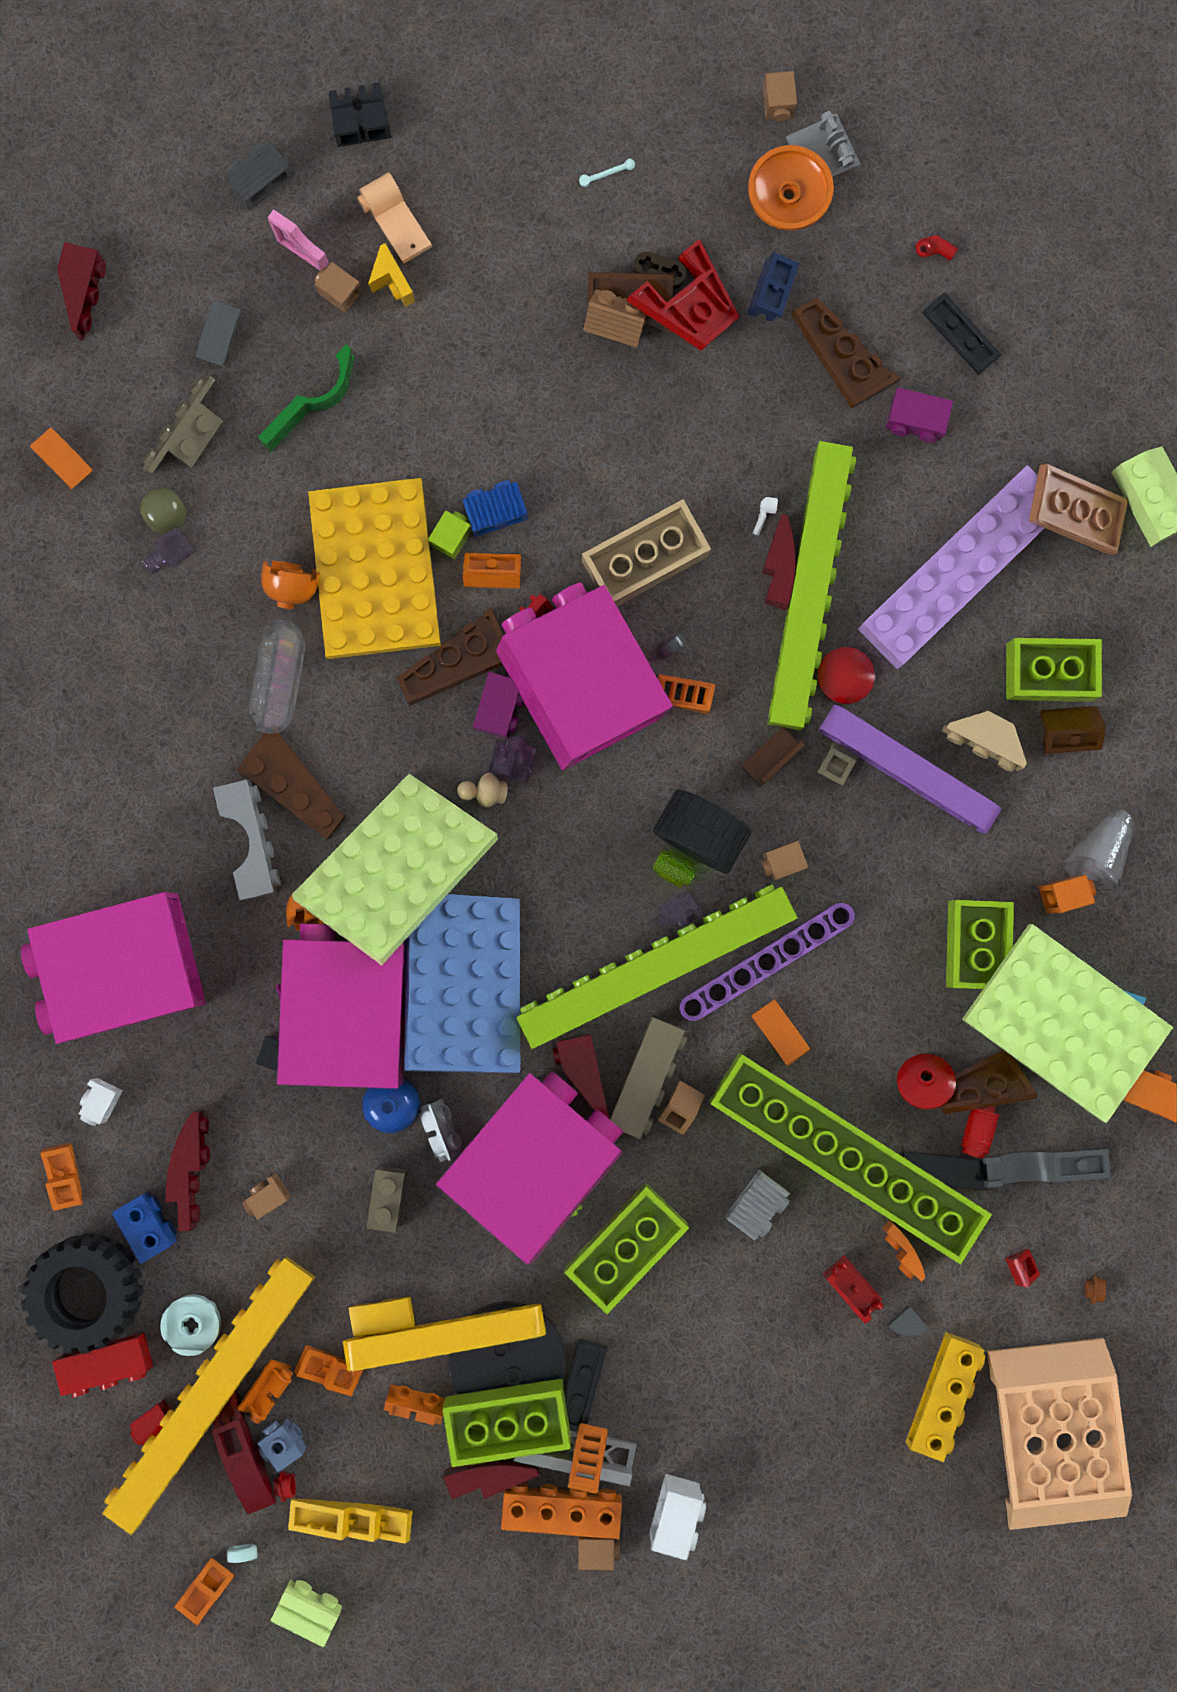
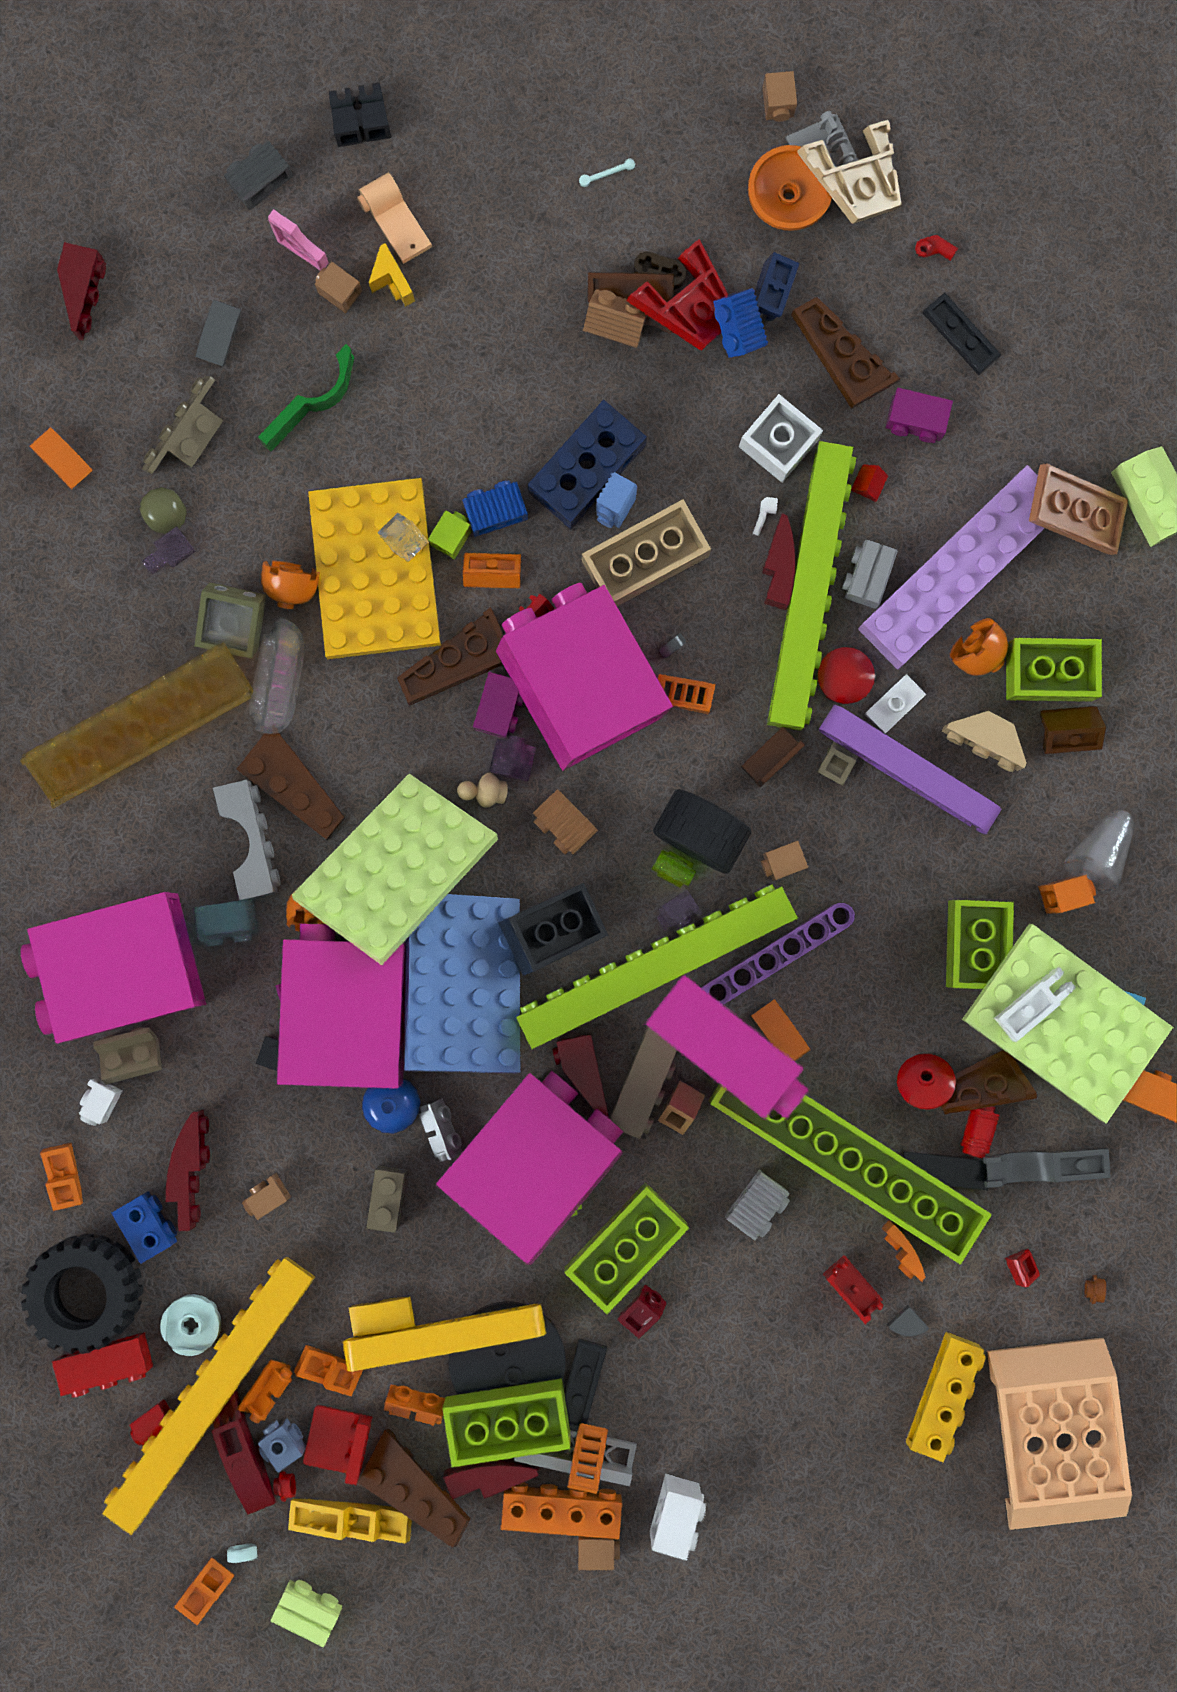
none -> clear yellow tile [20,642,254,809]
none -> dark tan bracket [93,1027,162,1085]
none -> clear light blue brick [192,899,259,947]
none -> piece [194,583,266,659]
none -> red bracket [303,1405,373,1485]
none -> reddish brown wing [358,1429,471,1548]
none -> clear brick [377,513,429,562]
none -> black brick [498,883,608,975]
none -> dark blue brick [528,400,647,529]
none -> medium nougat brick [533,789,598,855]
none -> medium blue brick [596,472,637,528]
none -> dark red bracket [617,1285,667,1339]
none -> dark pink brick [646,975,809,1119]
none -> blue brick [713,288,768,358]
none -> white brick [739,394,823,483]
none -> tan wing [797,120,901,224]
none -> light grey brick [842,540,898,609]
none -> red slope [851,464,888,502]
none -> white plate [864,674,926,734]
none -> orange cylinder [950,618,1009,676]
none -> white hinge [994,967,1075,1042]

